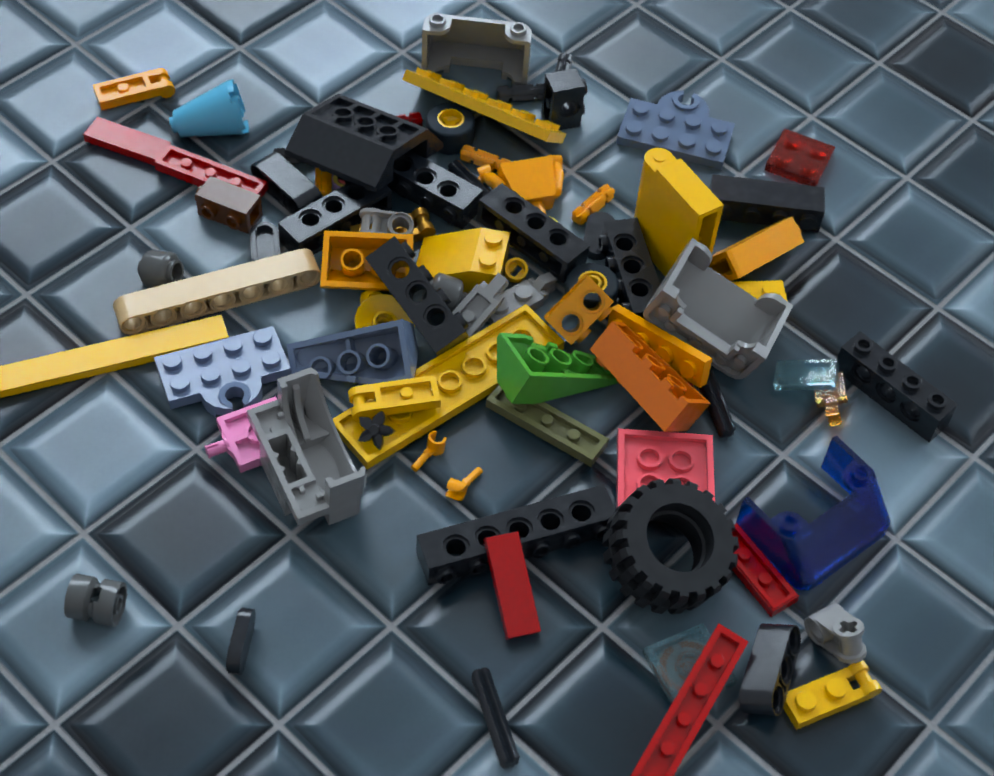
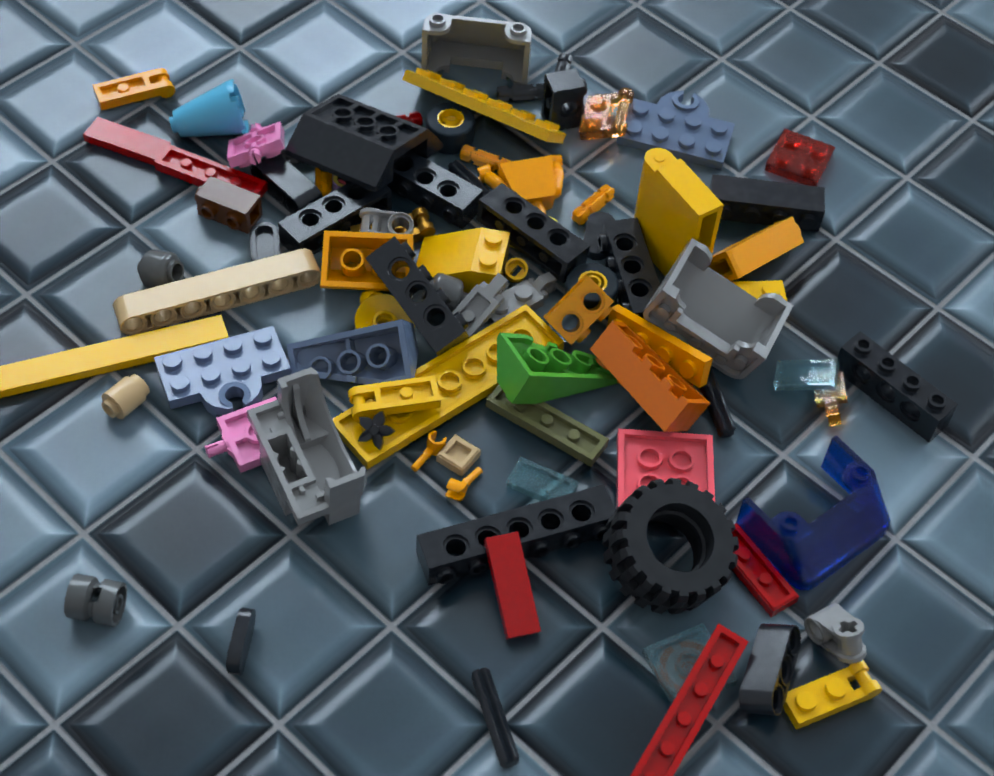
none -> tan brick [101,374,150,419]
none -> bright pink plate [227,122,285,168]
none -> tan tile [436,434,481,477]
none -> clear light blue tile [506,457,579,501]
none -> clear orange plate [579,88,634,140]

